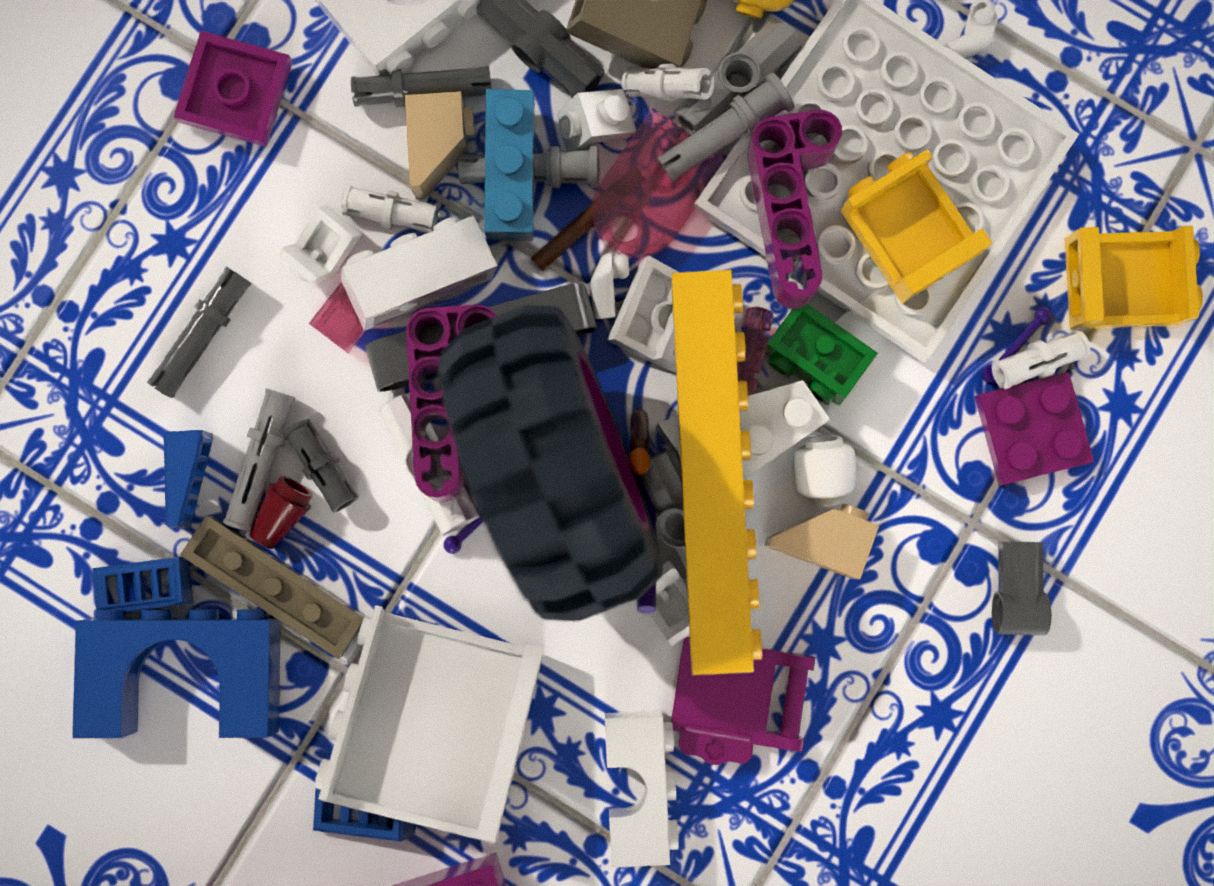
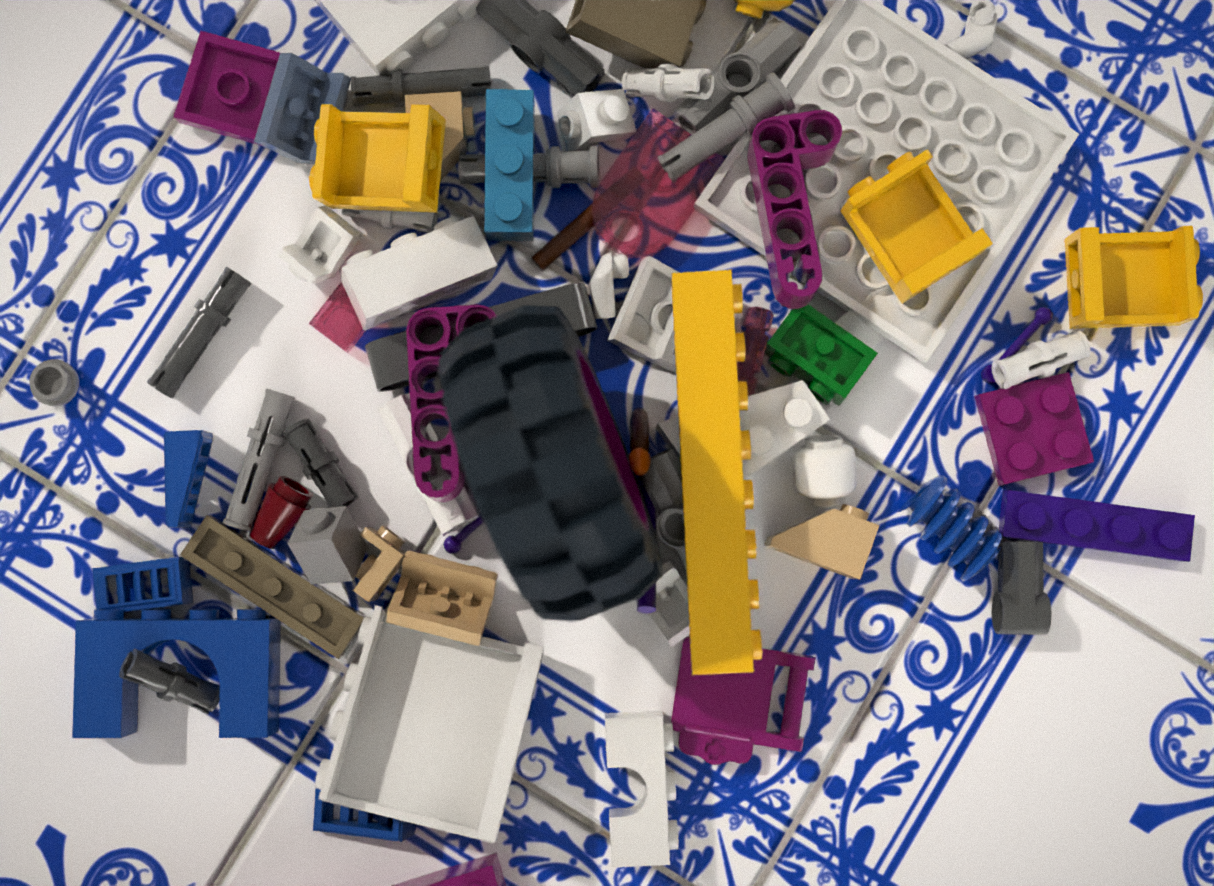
none -> light grey plate [30,359,79,406]
none -> dark grey pin [119,649,220,715]
none -> sand blue bracket [254,53,351,164]
none -> light grey brick [288,506,368,585]
none -> yellow panel [309,104,446,213]
none -> tan bracket [353,525,406,602]
none -> tan bracket [386,551,498,646]
none -> blue piece [898,475,1002,581]
none -> dark purple plate [998,490,1195,562]

